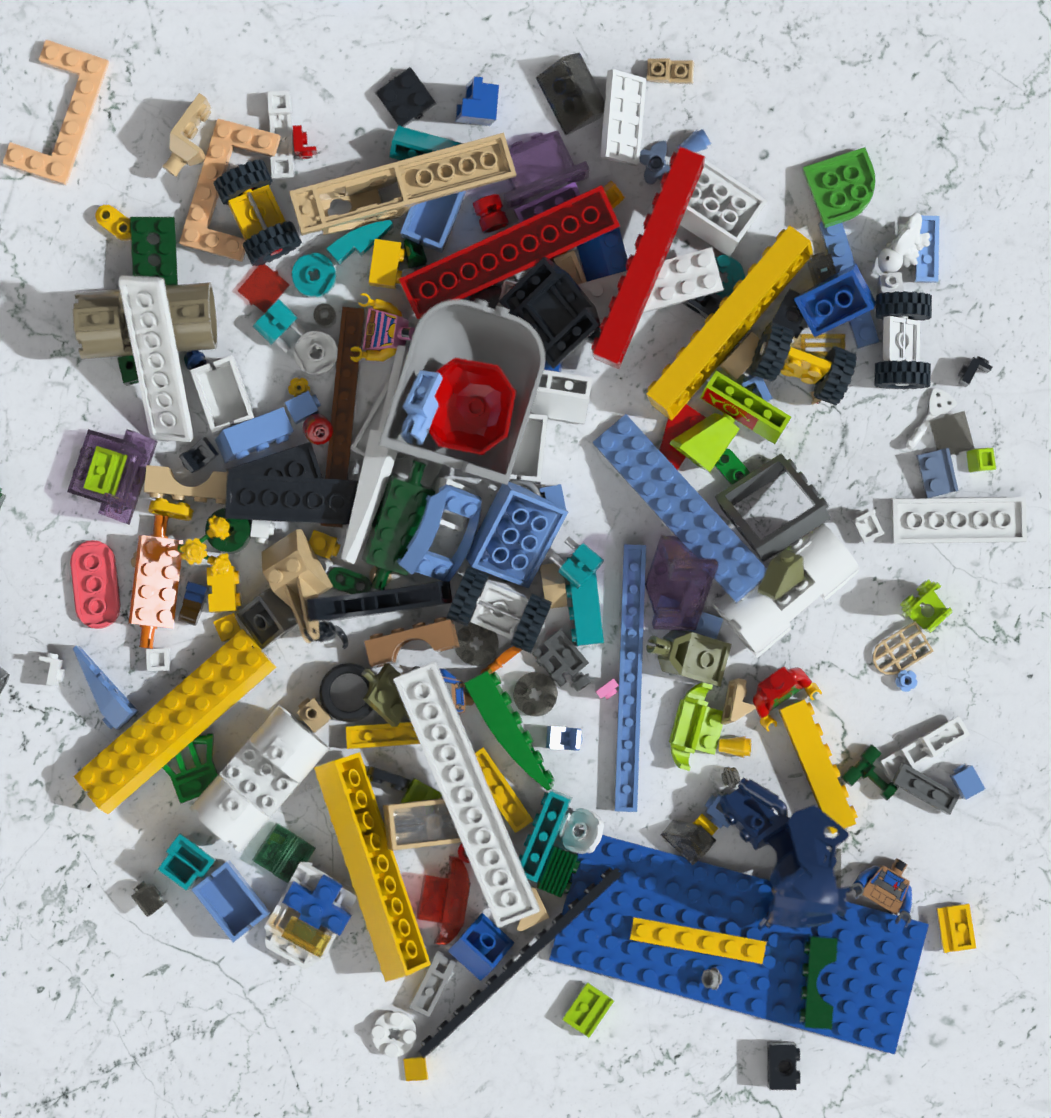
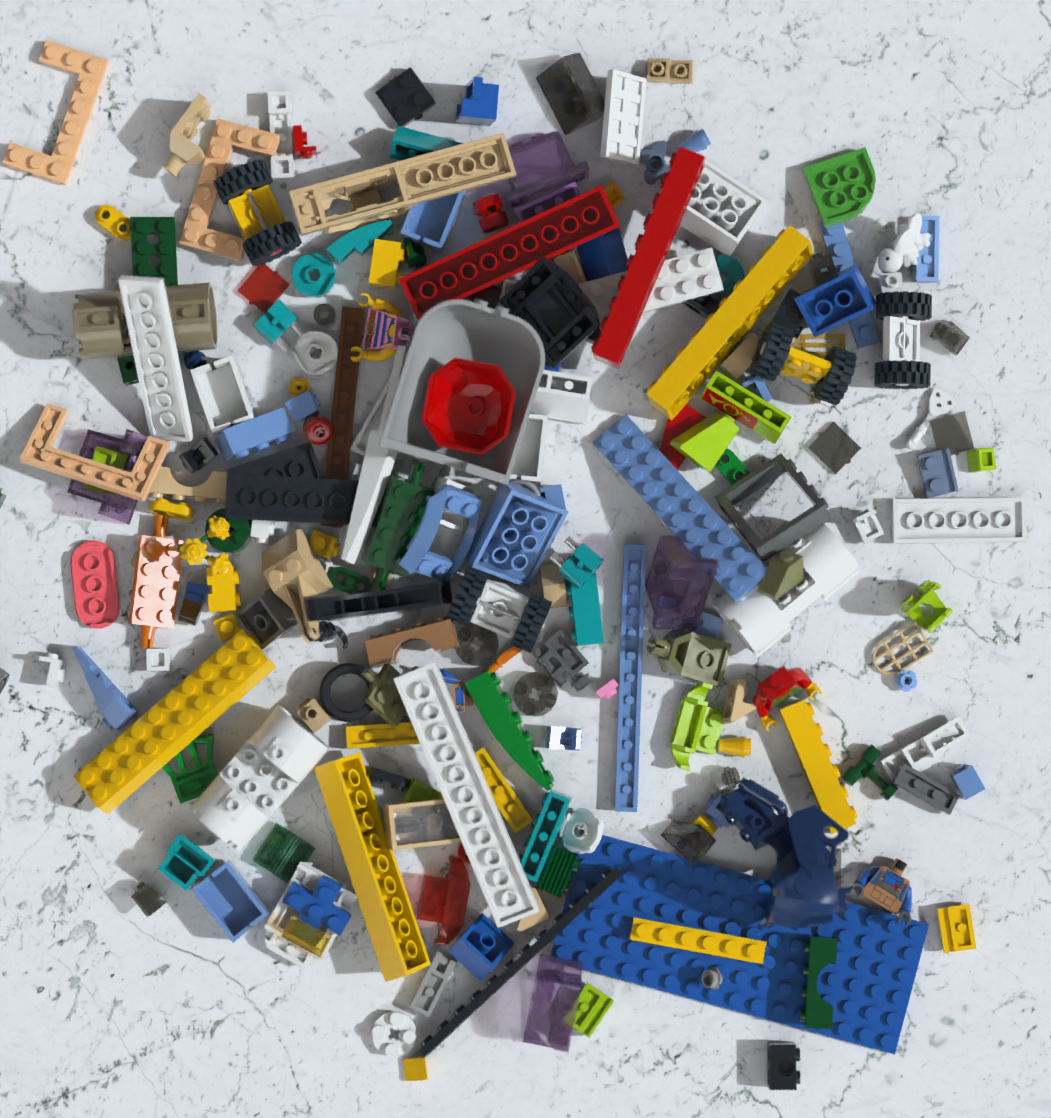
light blue plate [401,370,442,445] -> none
black bracket [958,356,993,387] -> none
none -> light nougat plate [20,403,170,502]
none -> clear purple windscreen [523,954,584,1052]
none -> clear smoke piece [808,421,861,474]
none -> clear smoke bracket [930,320,970,355]

